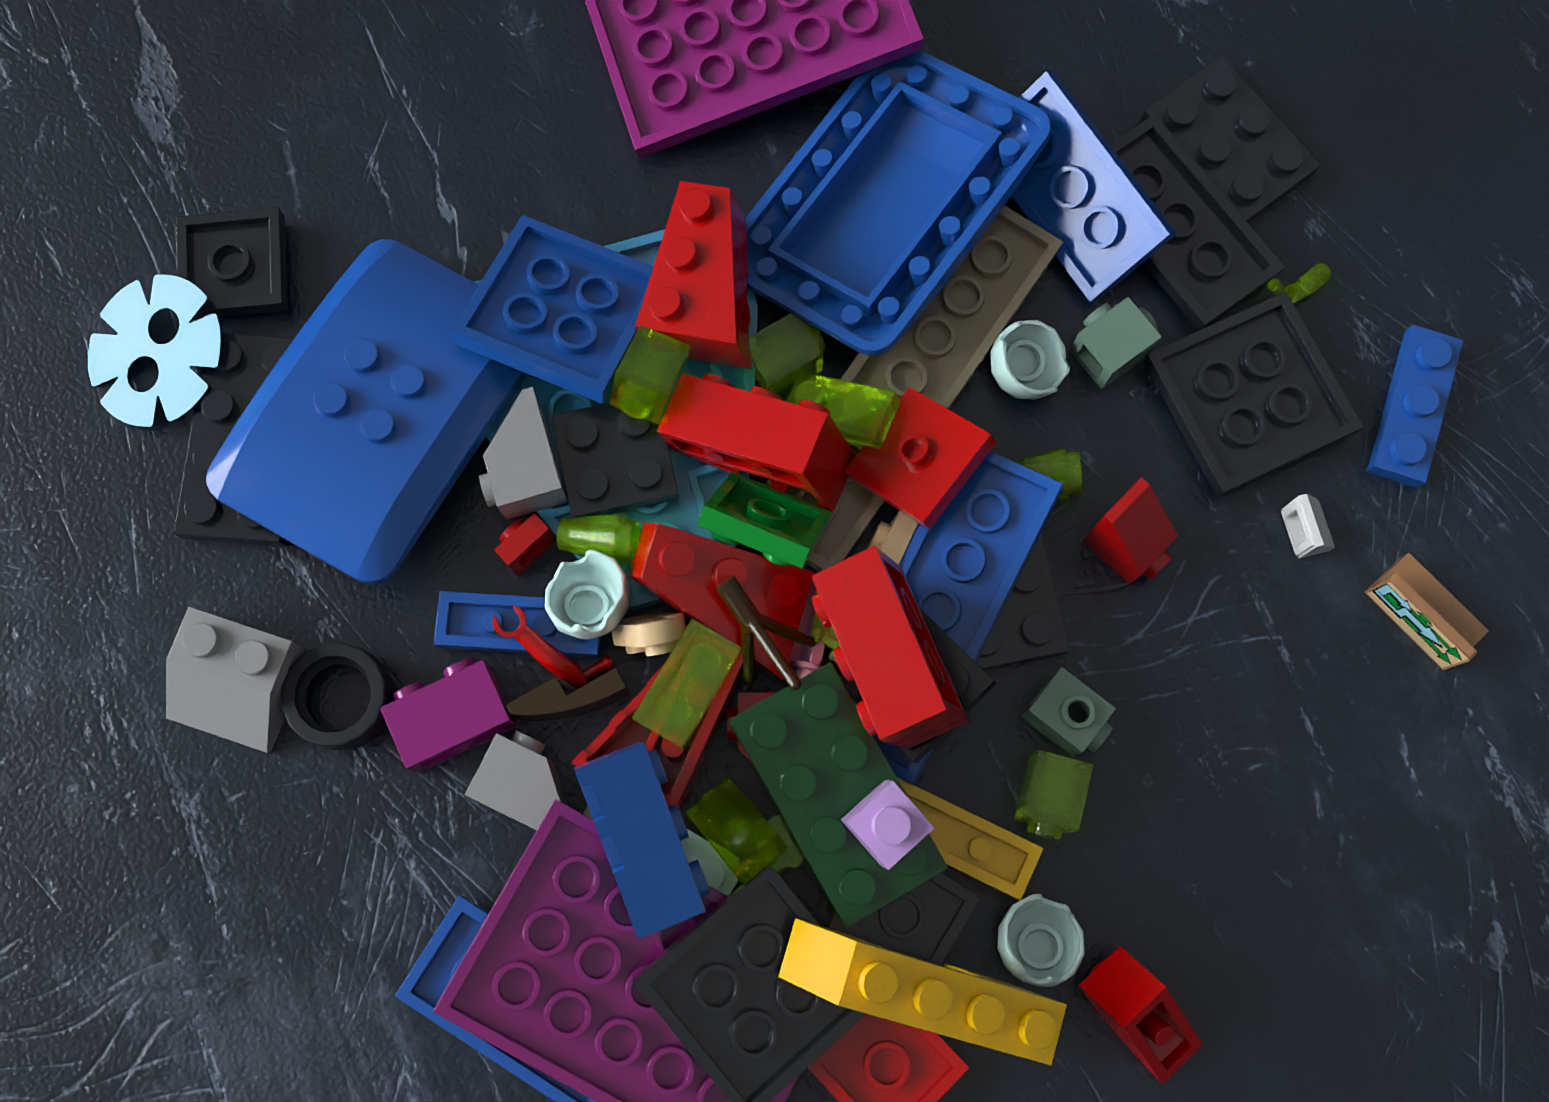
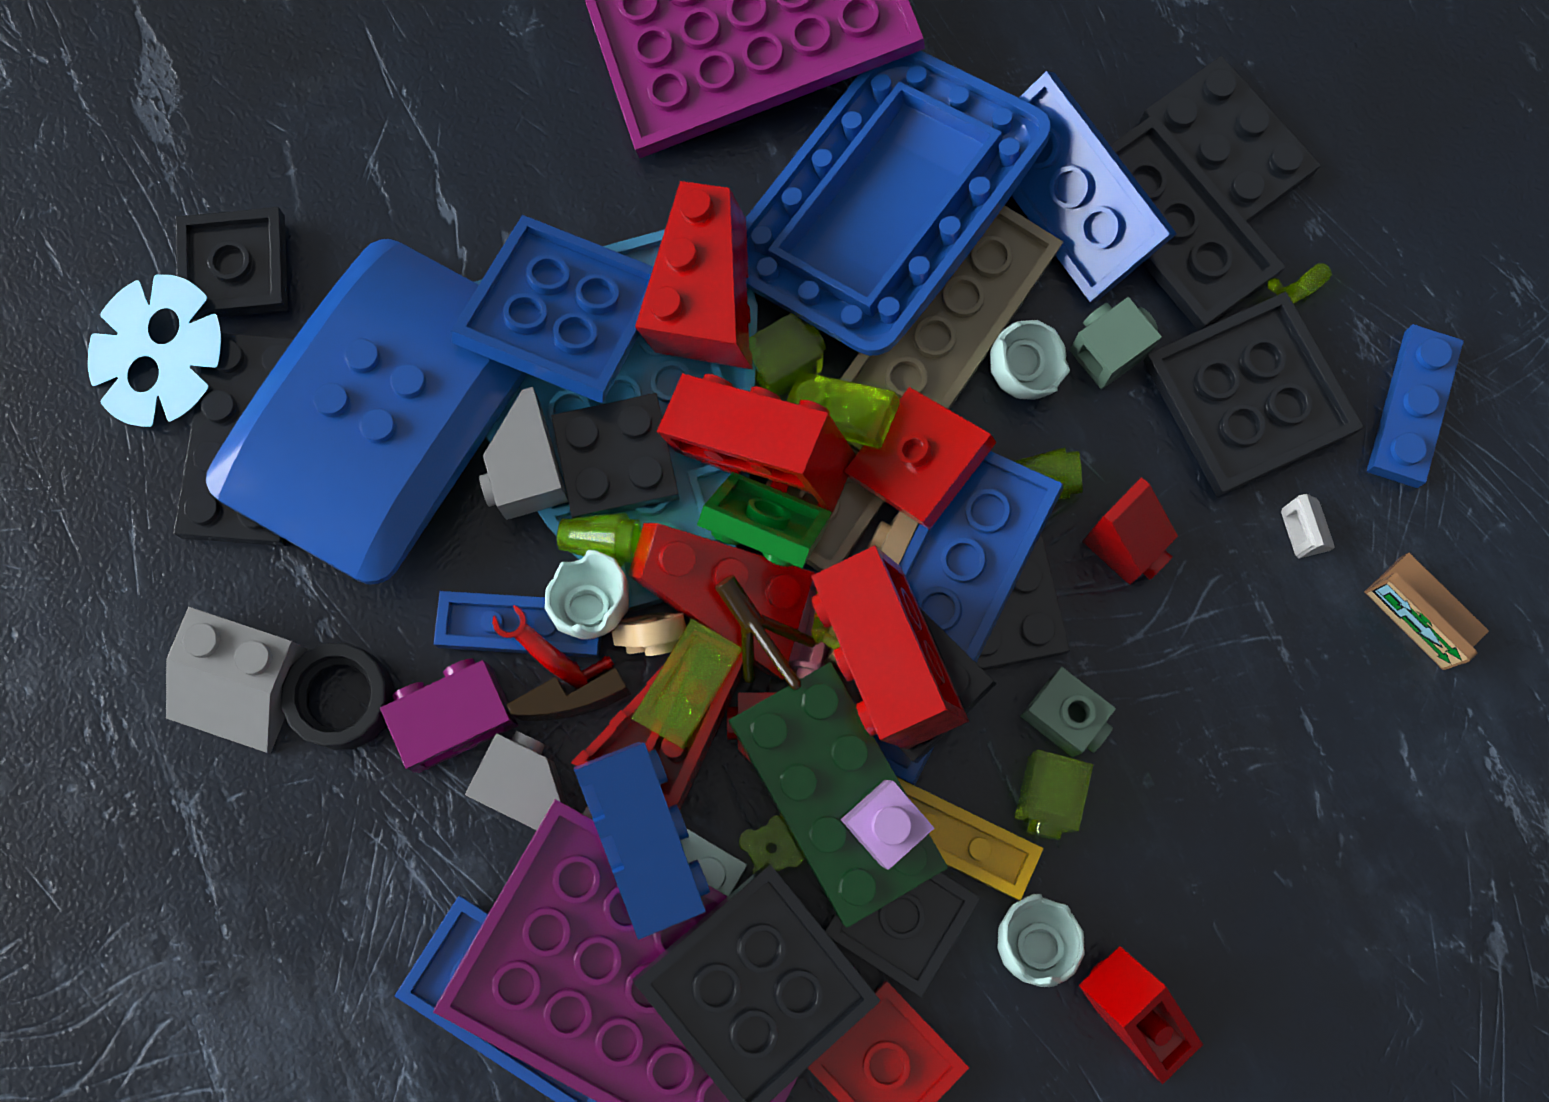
red plate [494,513,557,576] -> none
clear neon green brick [610,325,691,425] -> none
clear neon green plate [686,777,788,885] -> none
yellow arch [778,918,1067,1065] -> none

